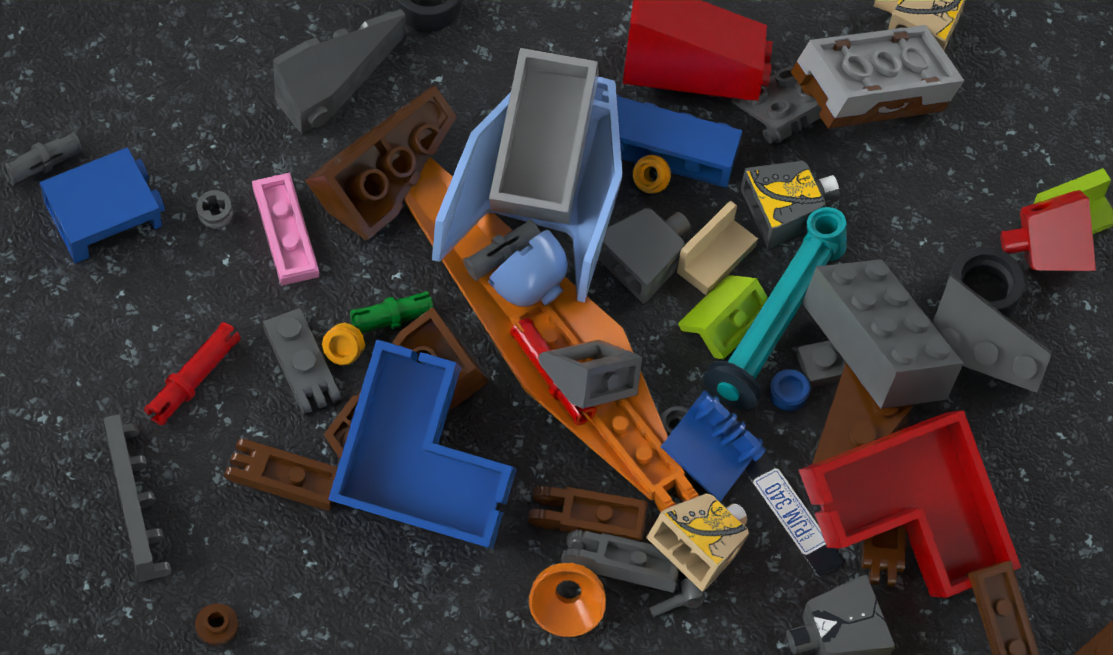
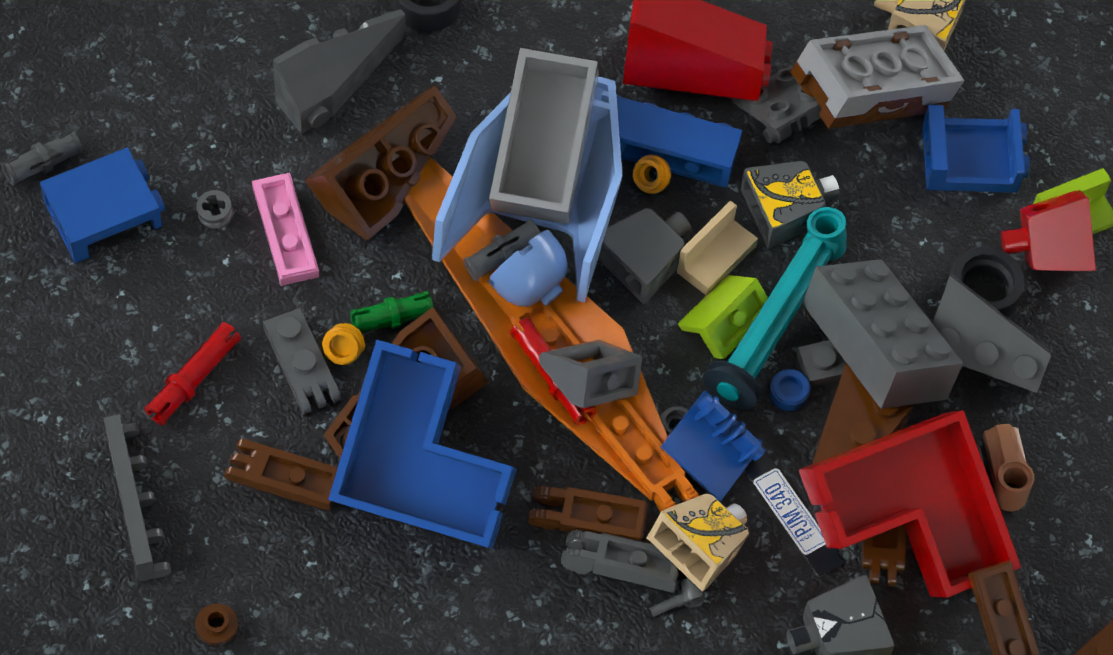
orange piece [529,563,606,637] -> none
none -> blue panel [922,105,1030,193]
none -> nougat piece [982,424,1034,512]

